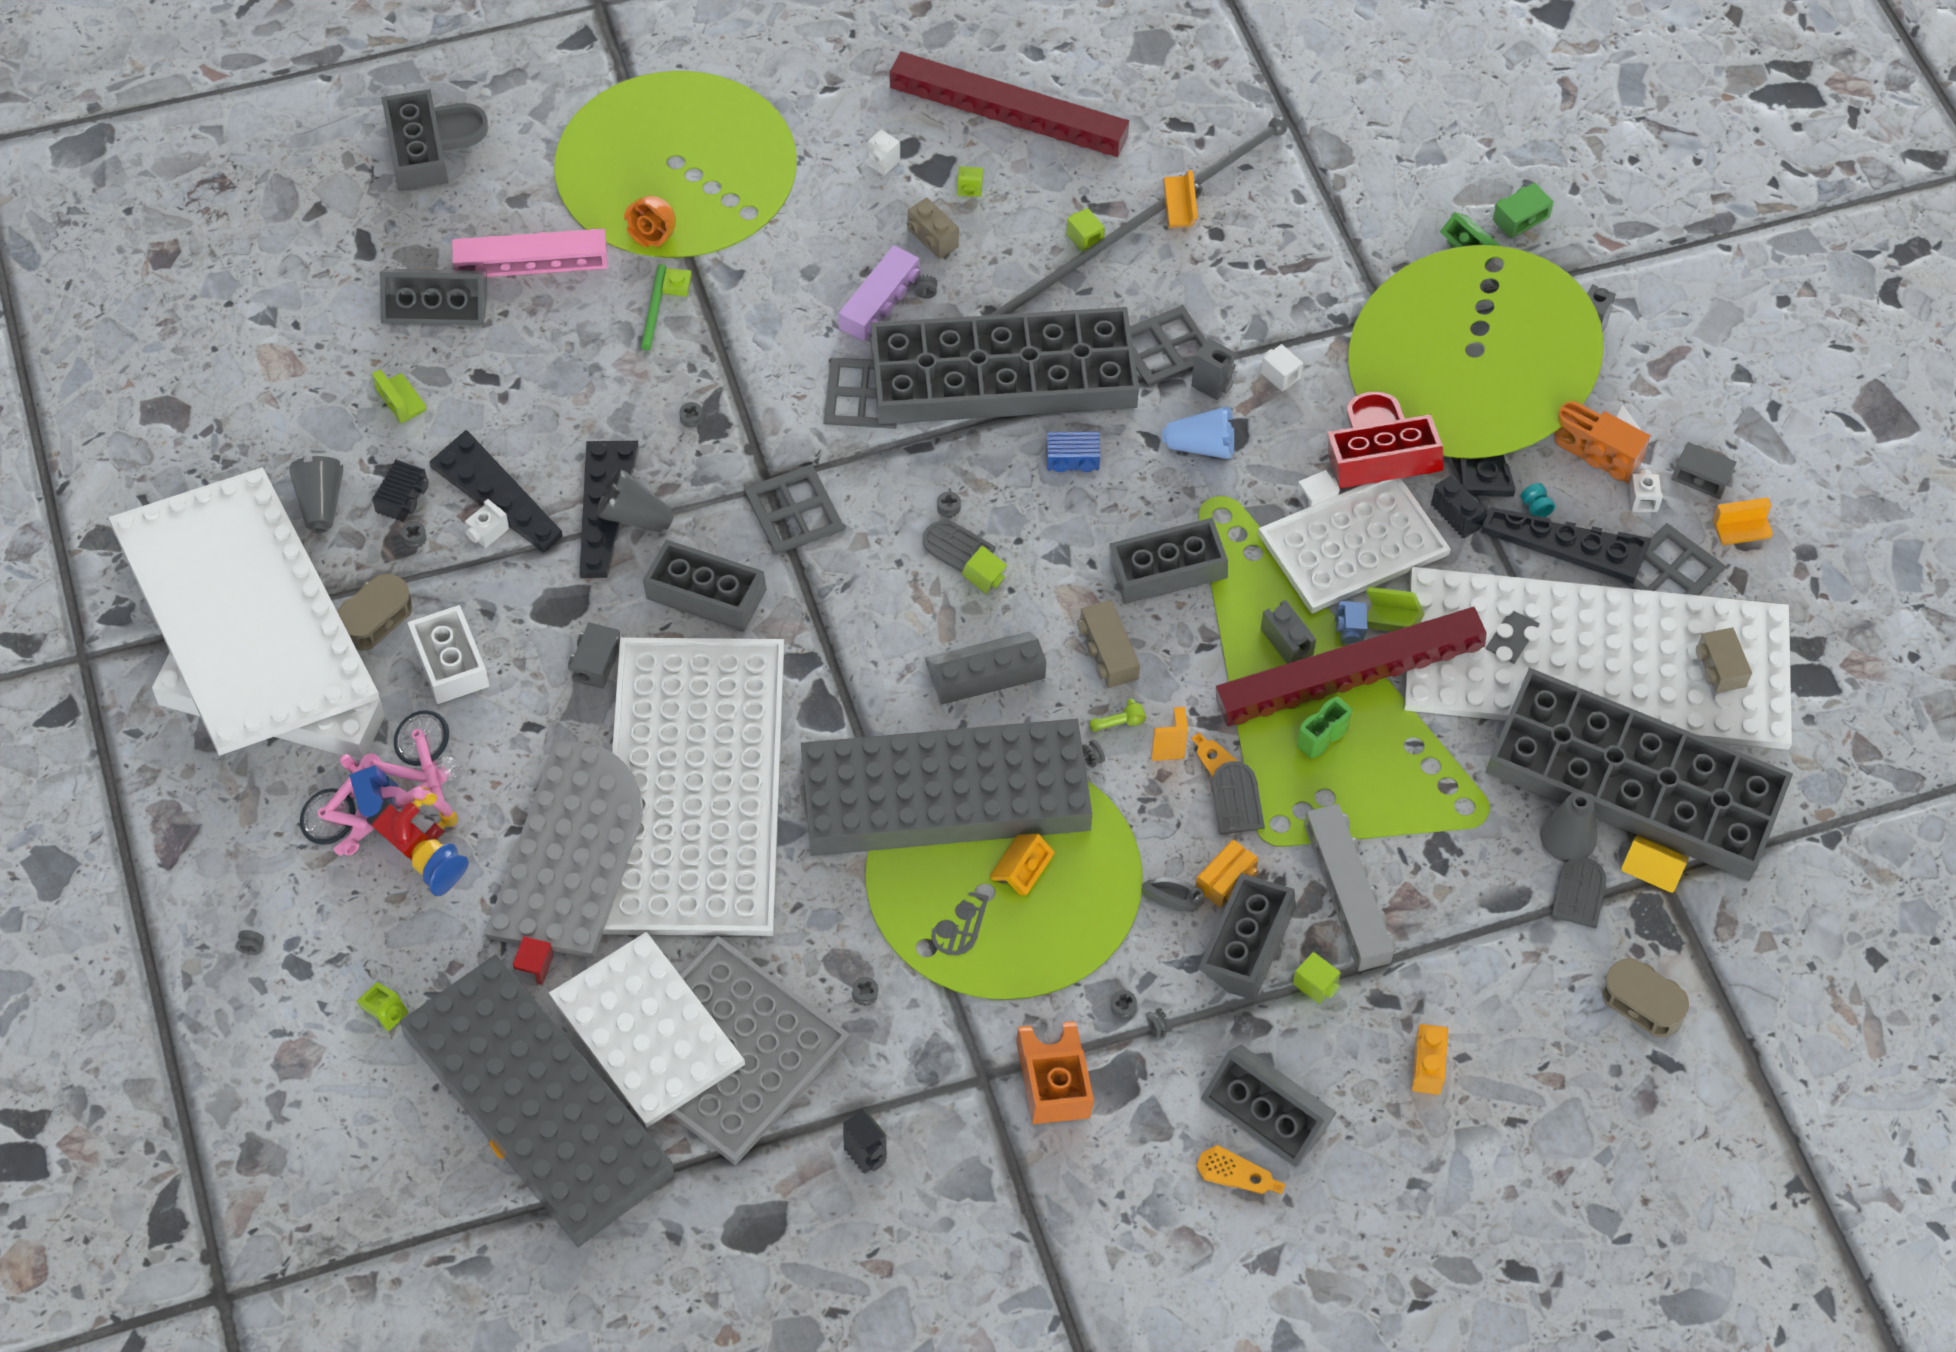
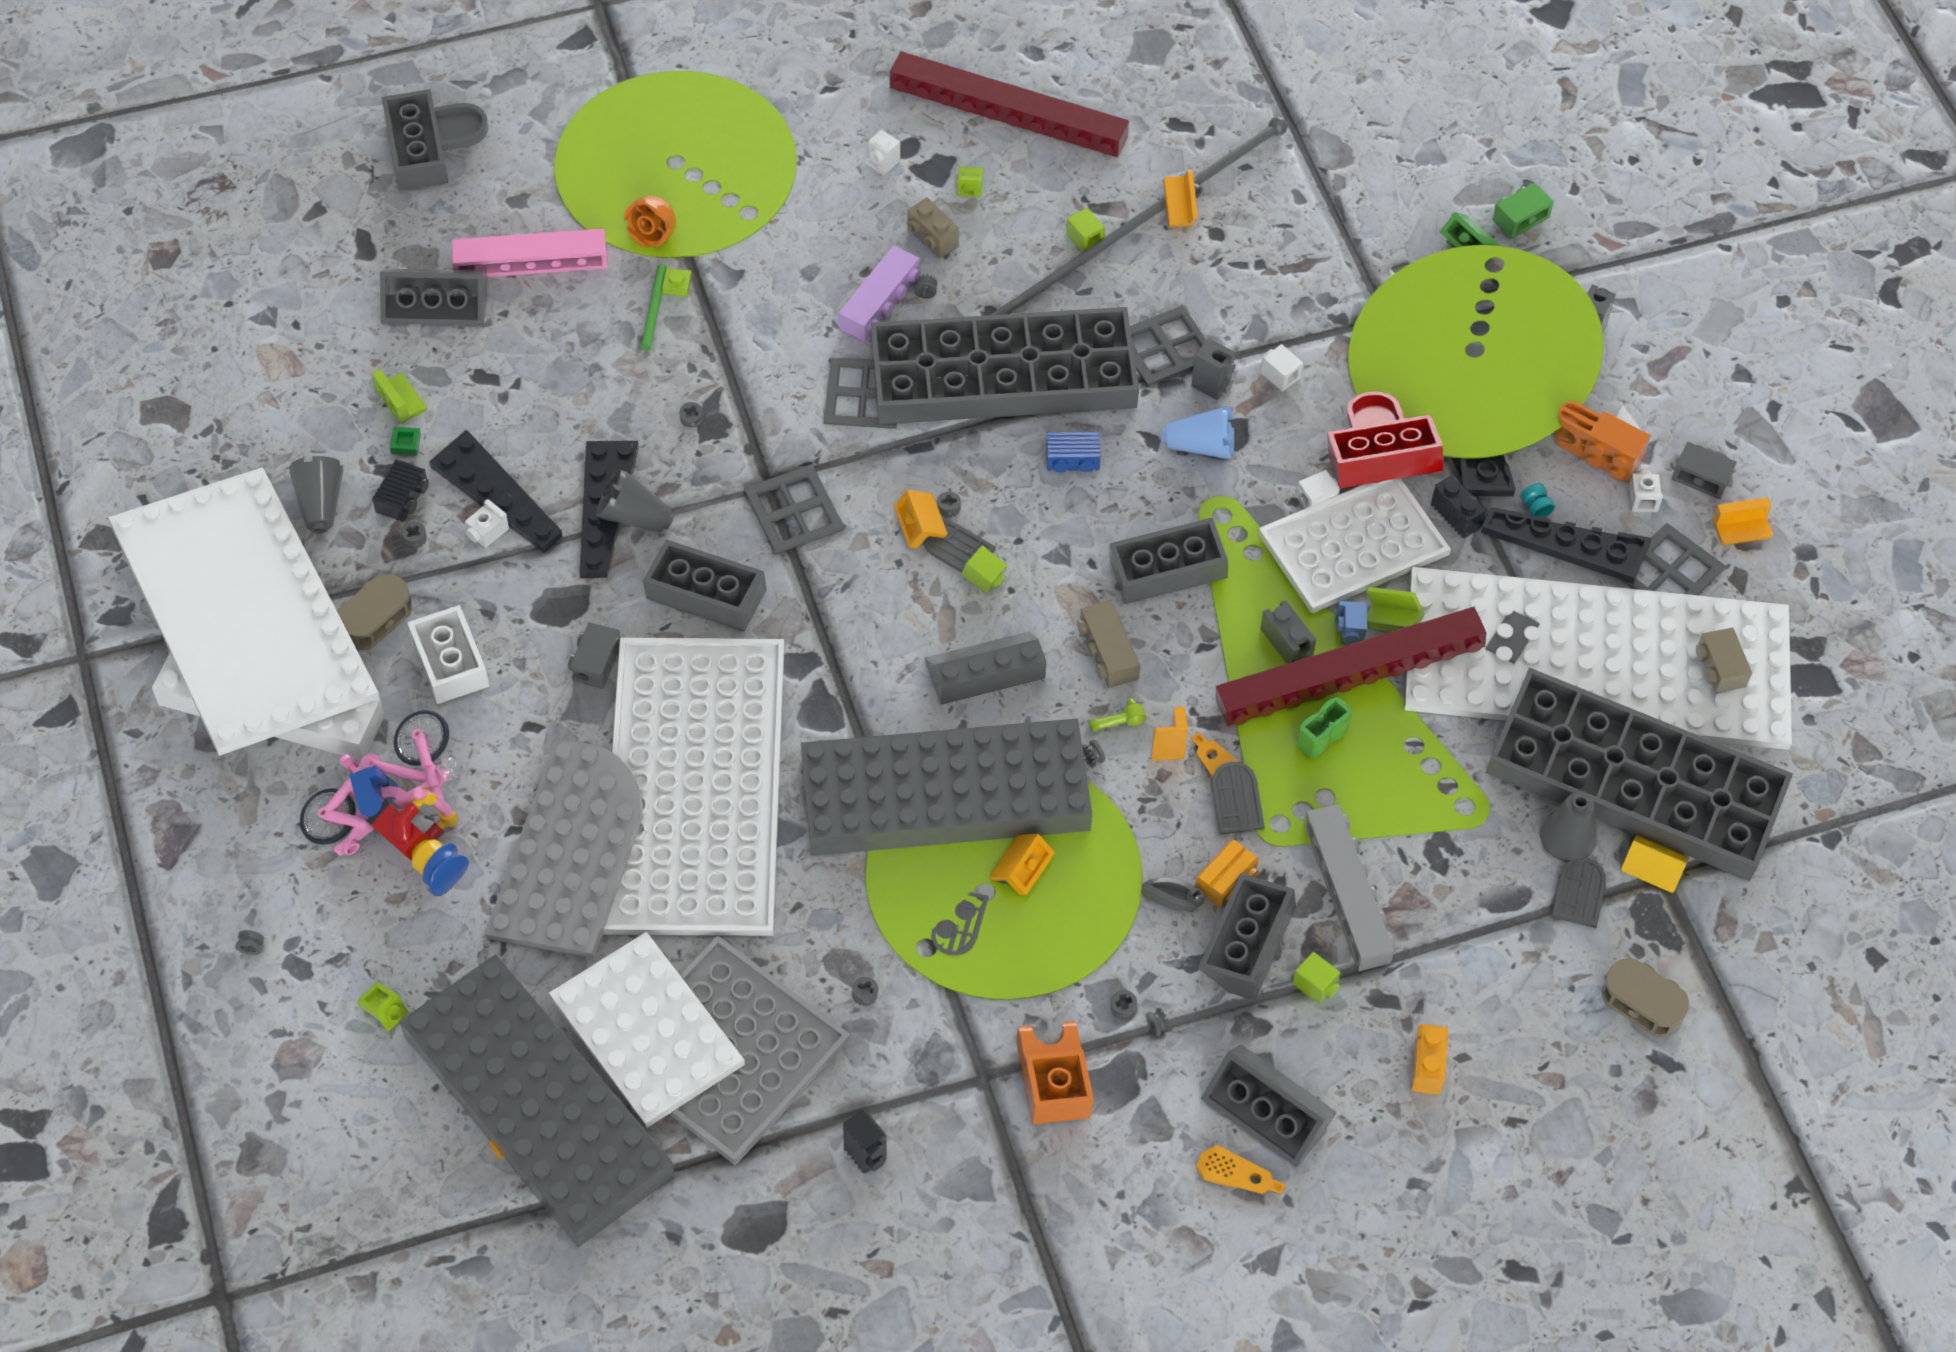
red panel [513,936,554,985] -> none
none -> green plate [390,427,421,456]
none -> light orange panel [893,490,948,549]

